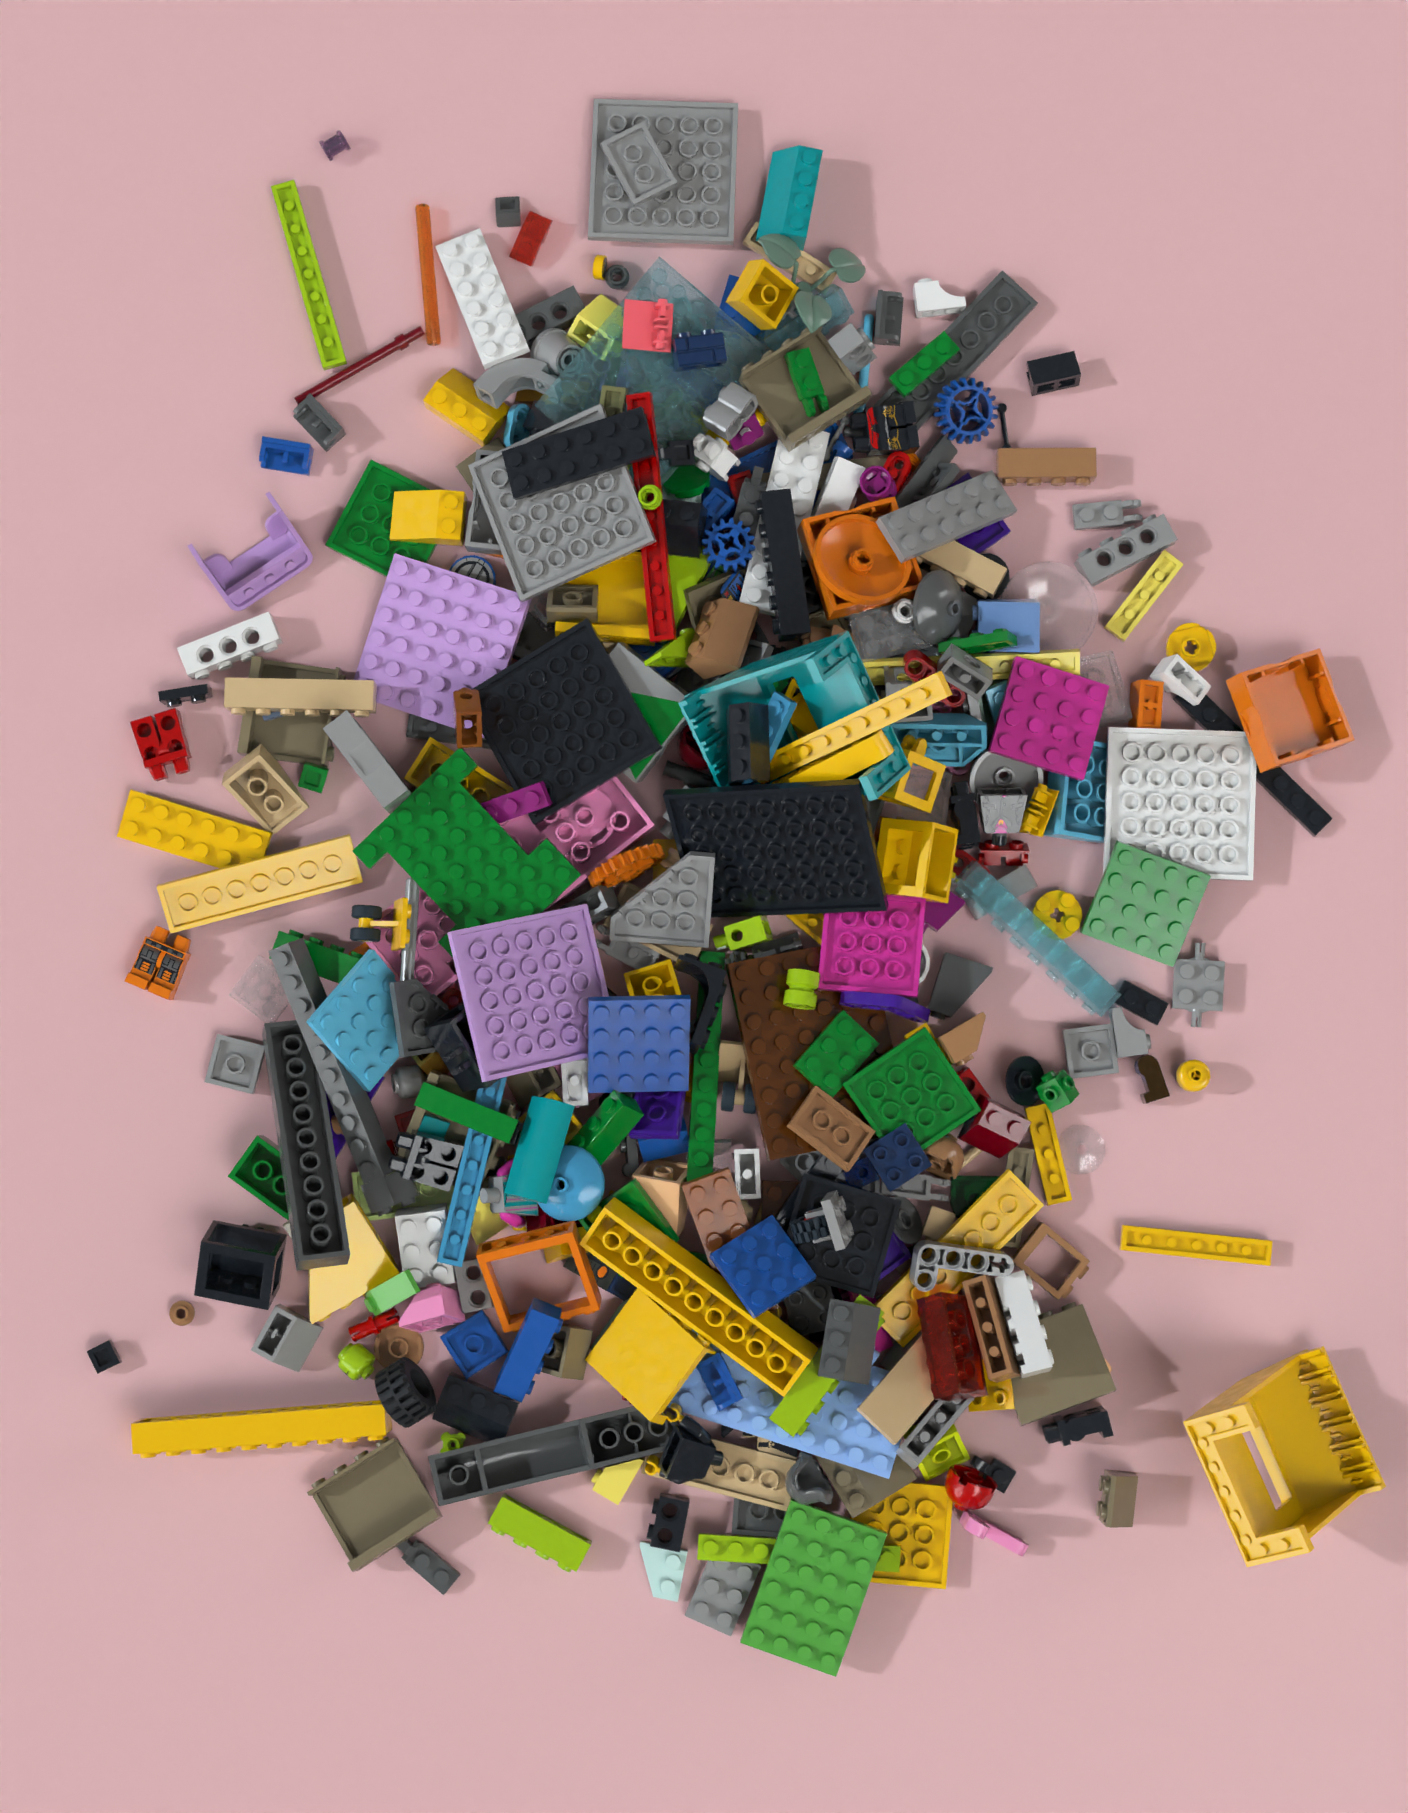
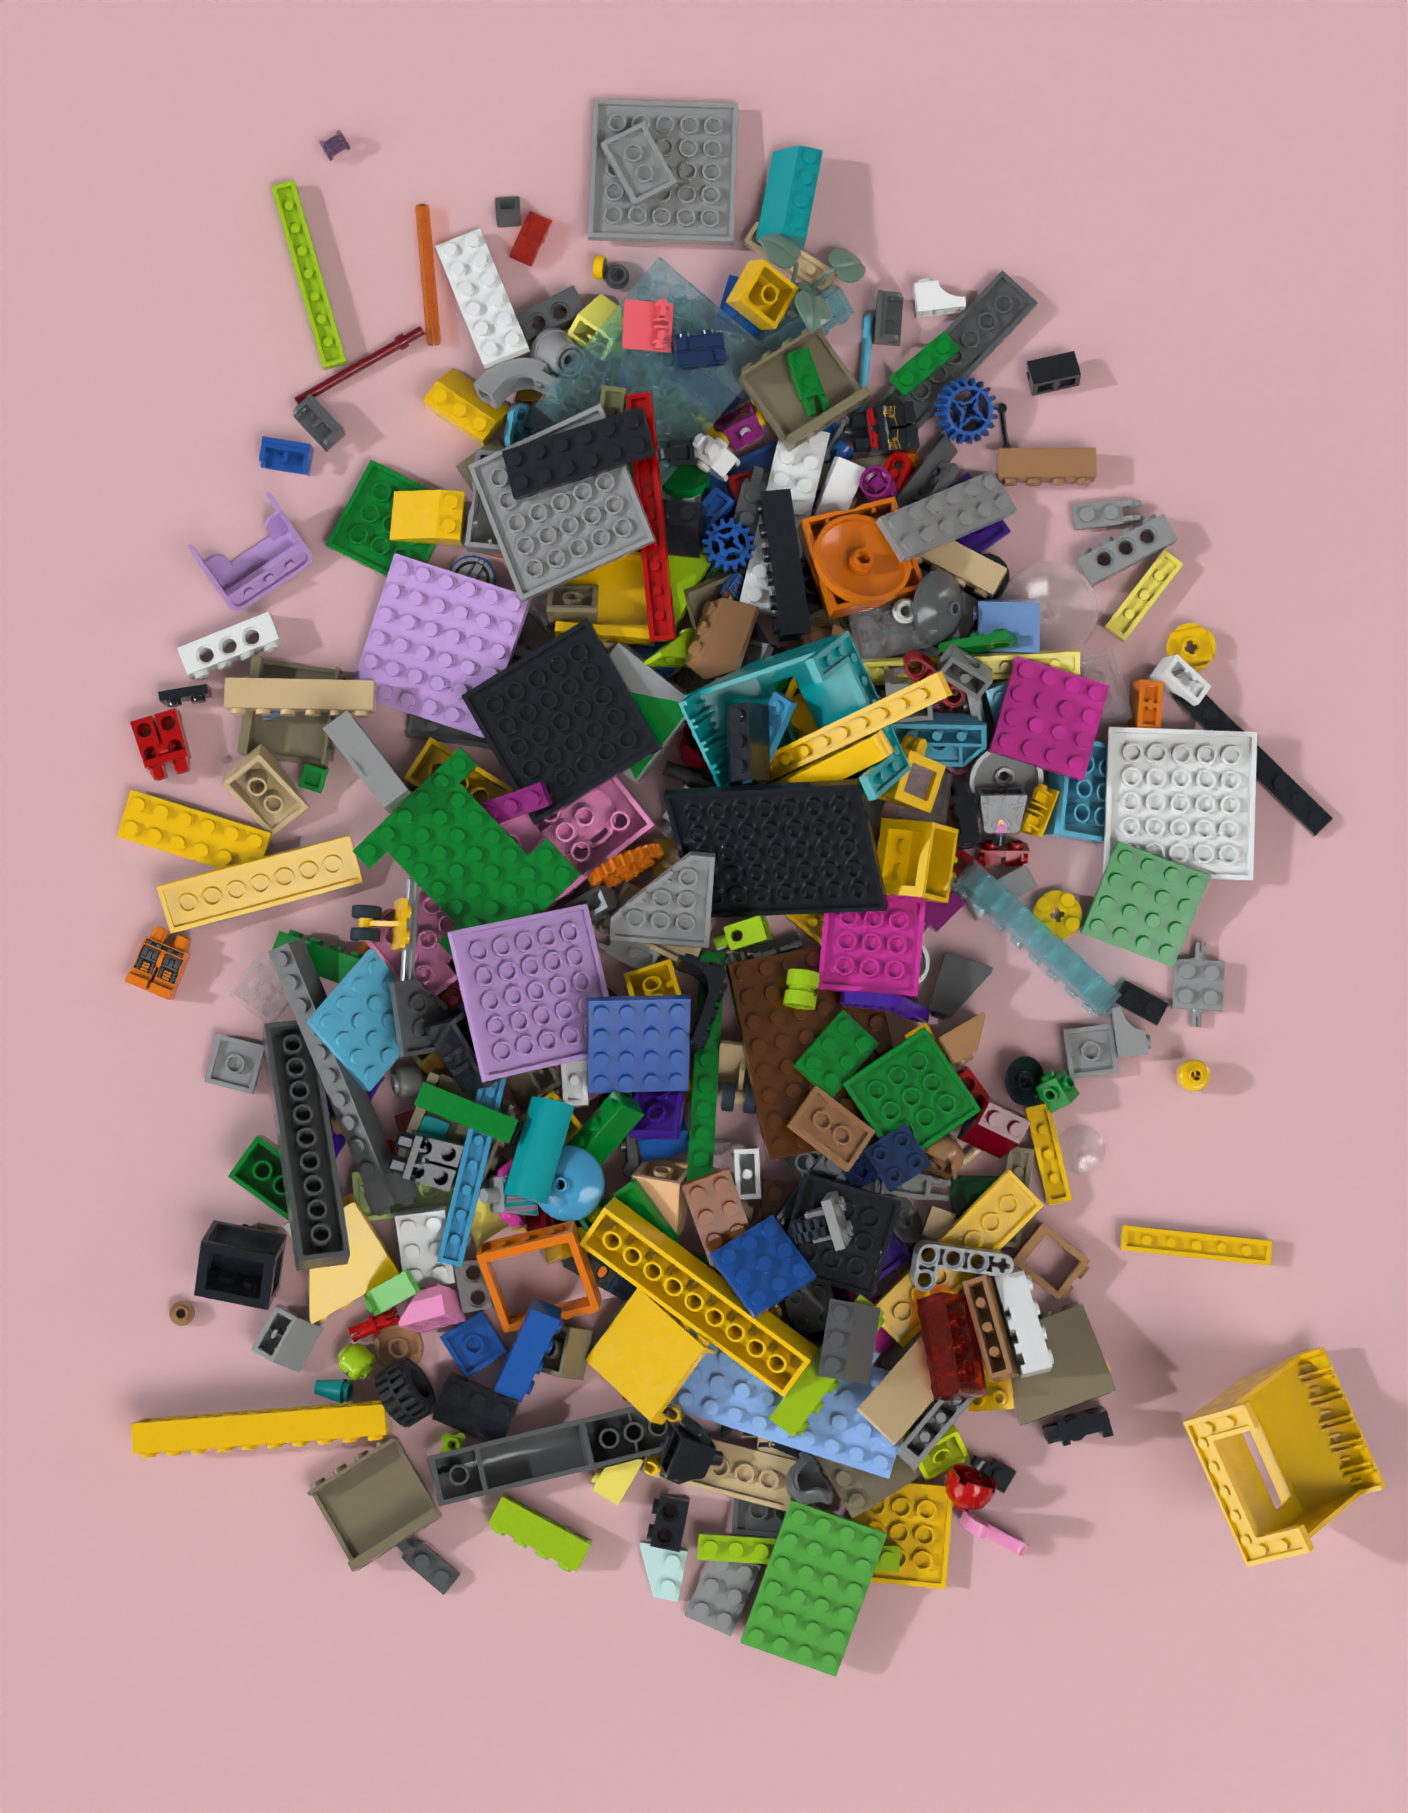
black plate [87,1340,122,1374] -> none
dark orange torso [453,687,482,748] -> none
lime plate [638,485,663,510] -> none
blue hinge [696,1352,744,1412] -> none
light grey brick [703,382,759,441] -> none
light grey brick [827,323,877,375] -> none
dark tan slope [1096,1469,1138,1528] -> none
dark brown leg [1134,1055,1170,1104] -> none
orange tile [1226,648,1355,773] -> none
none -> teal cone [314,1379,353,1404]

